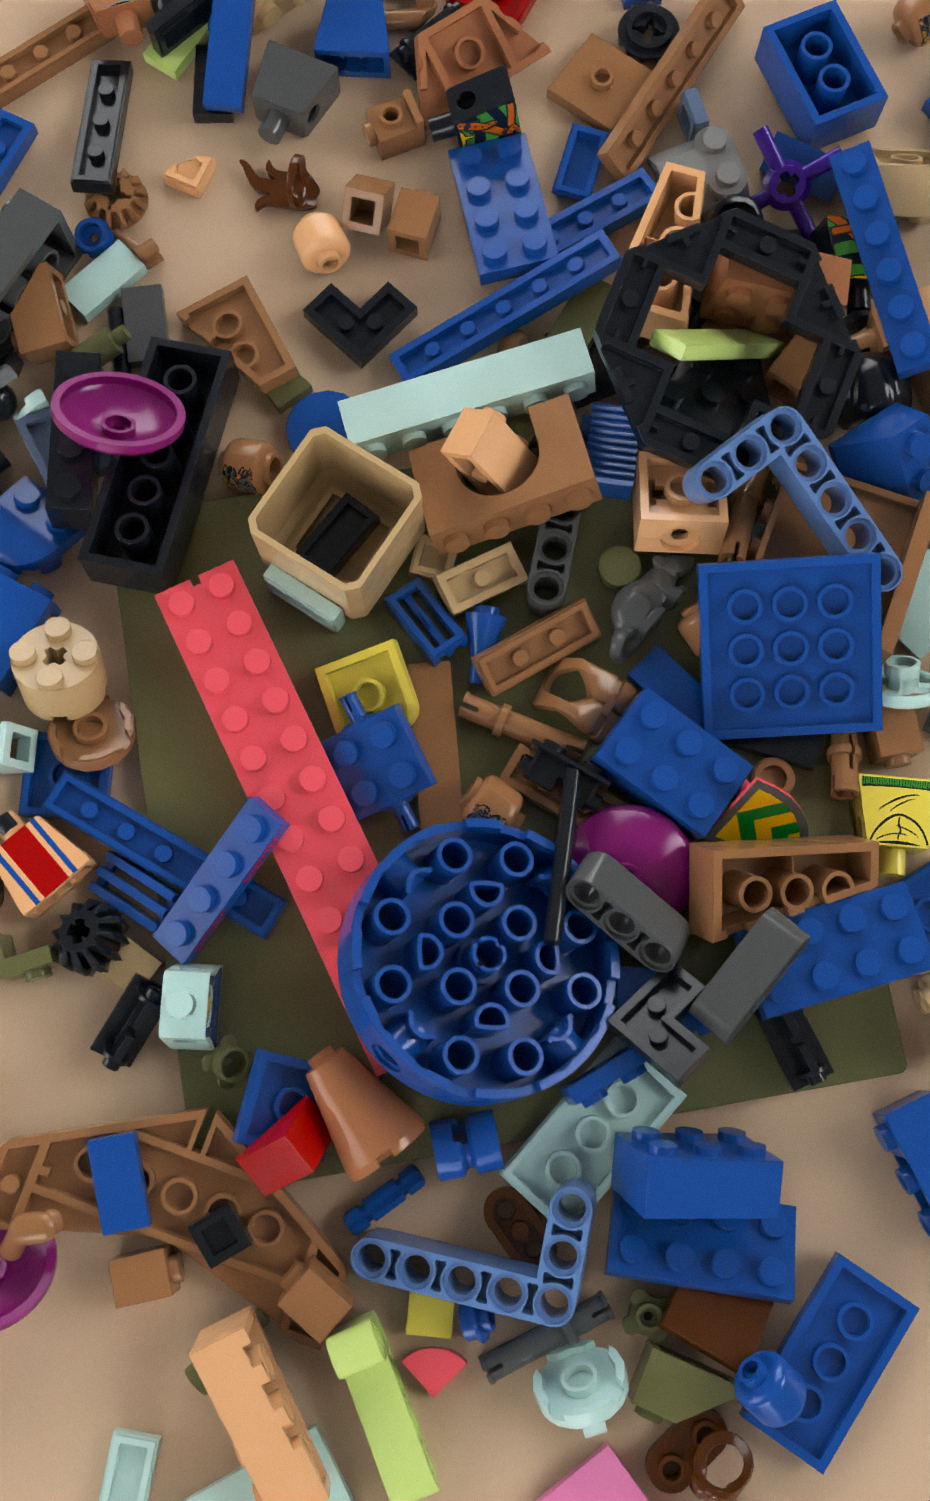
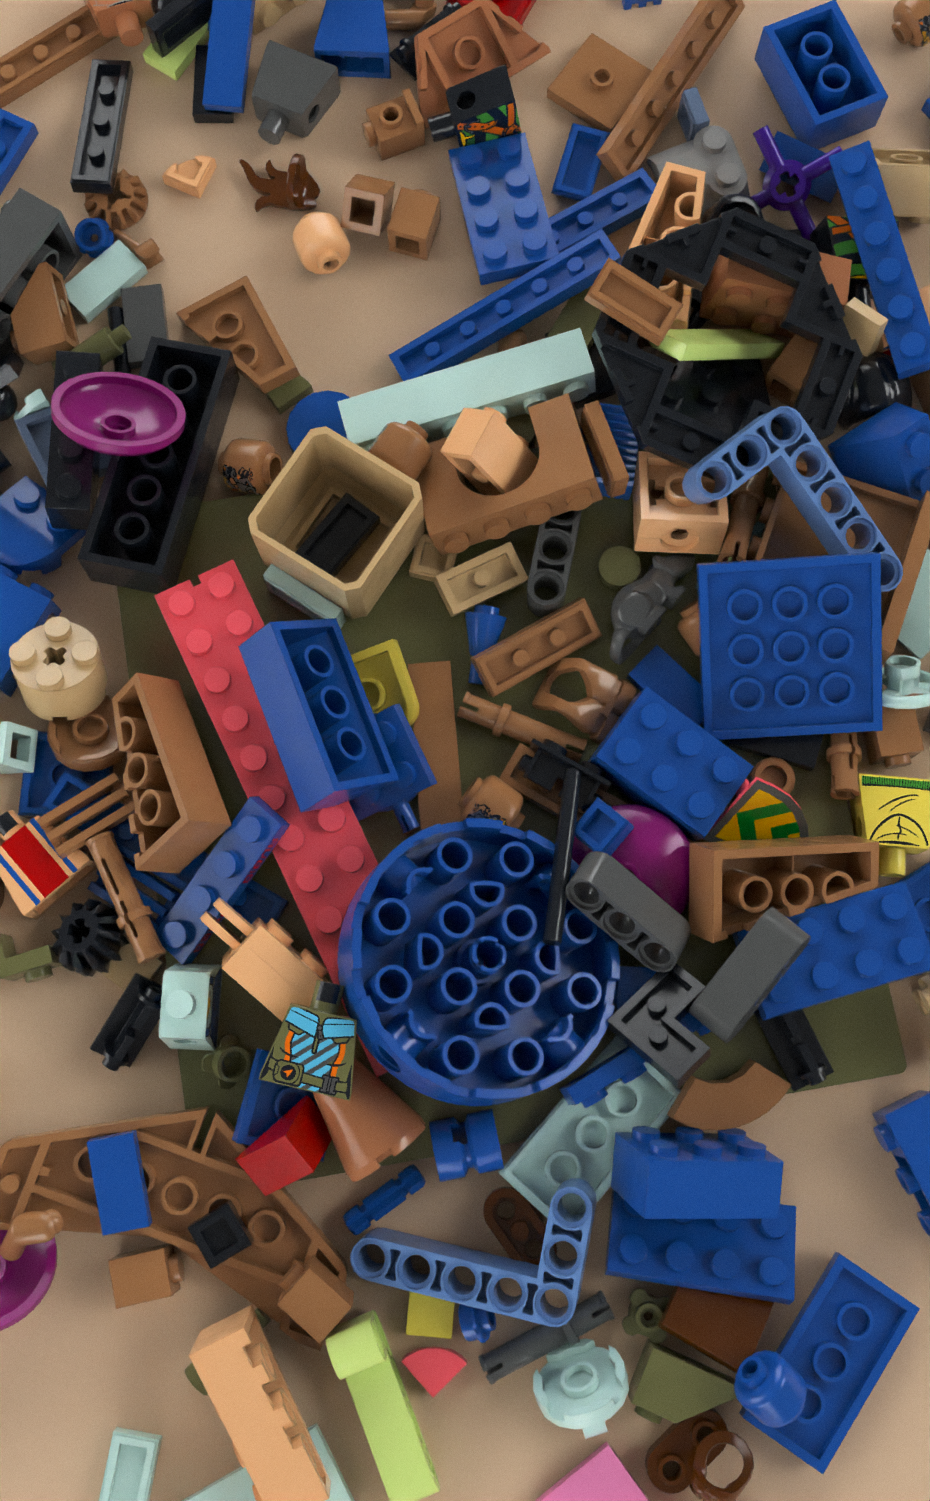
black plate [303,282,418,369] -> none
blue tile [384,577,468,667] -> none
black gear [618,4,680,64] -> none
none -> medium nougat tile [36,773,135,859]
none -> medium nougat pin [85,831,166,965]
none -> medium nougat wedge [112,672,232,873]
none -> light nougat brick [200,897,329,1022]
none -> blue slope [238,618,399,813]
none -> torso [259,980,357,1101]
none -> medium nougat head [368,421,432,481]
none -> blue tile [575,797,634,856]
none -> medium nougat tile [580,400,629,498]
none -> medium nougat tile [584,258,683,346]
none -> medium nougat tile [667,1058,792,1130]
none -> tan tile [843,297,889,357]

